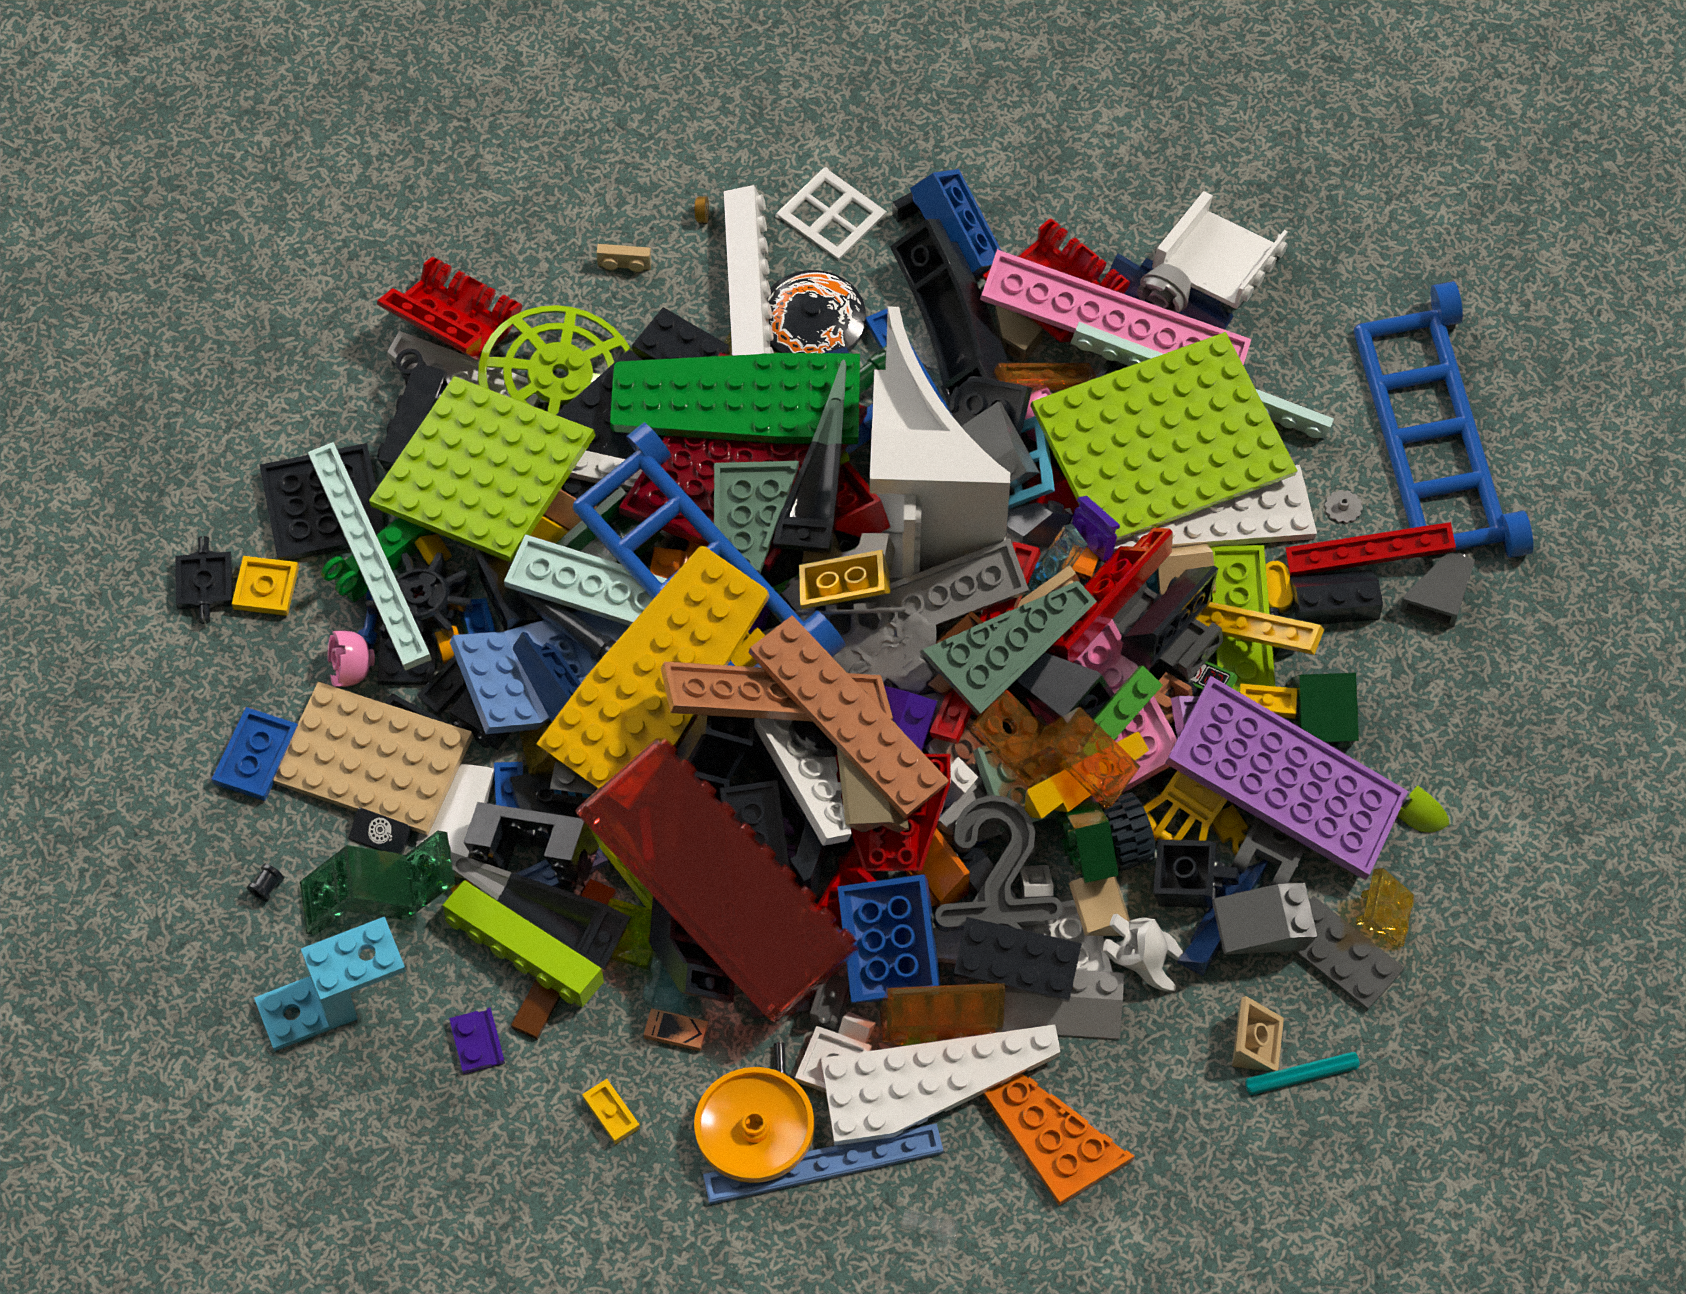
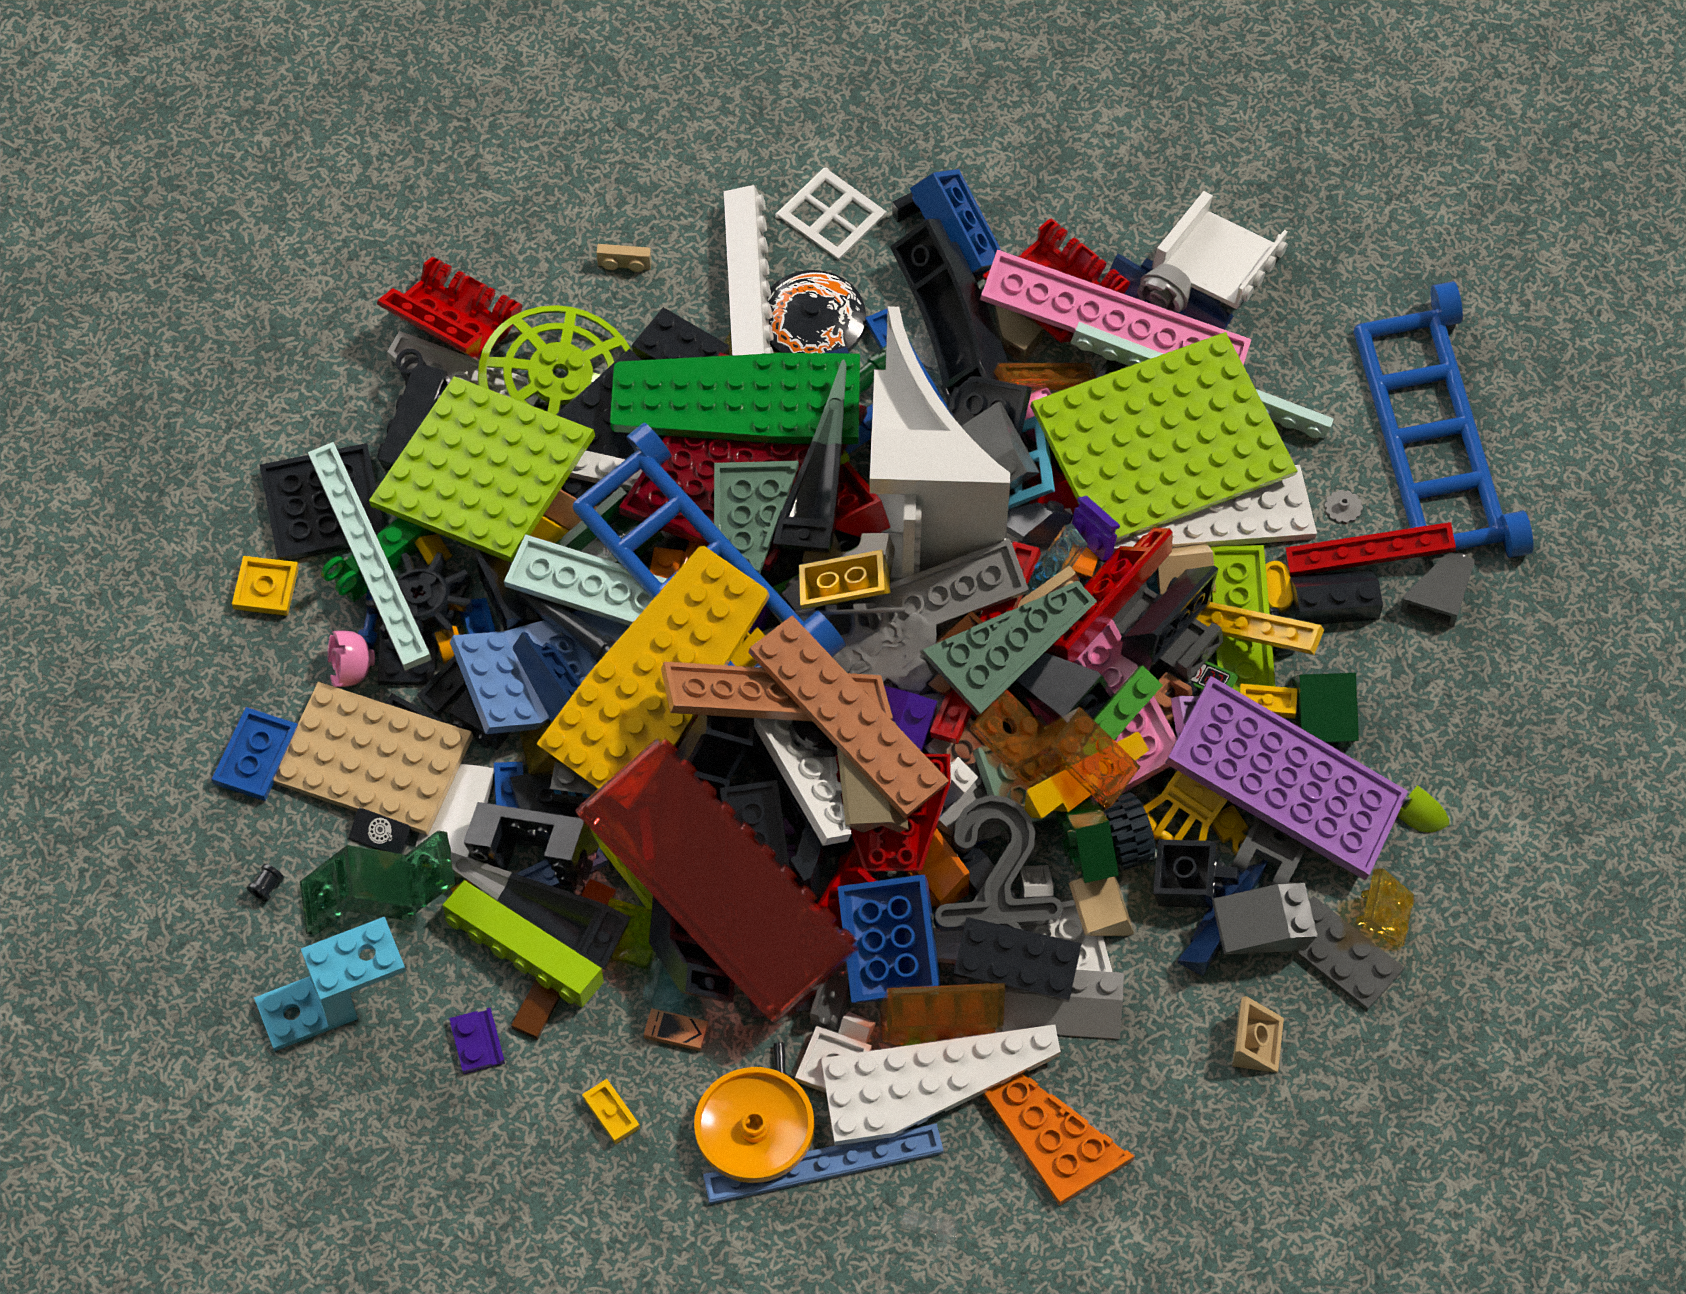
black plate [175,536,233,624] -> none
pearl gold tile [695,196,709,223] -> none
white piece [1103,914,1183,991] -> none
teal axle [1245,1052,1360,1095] -> none

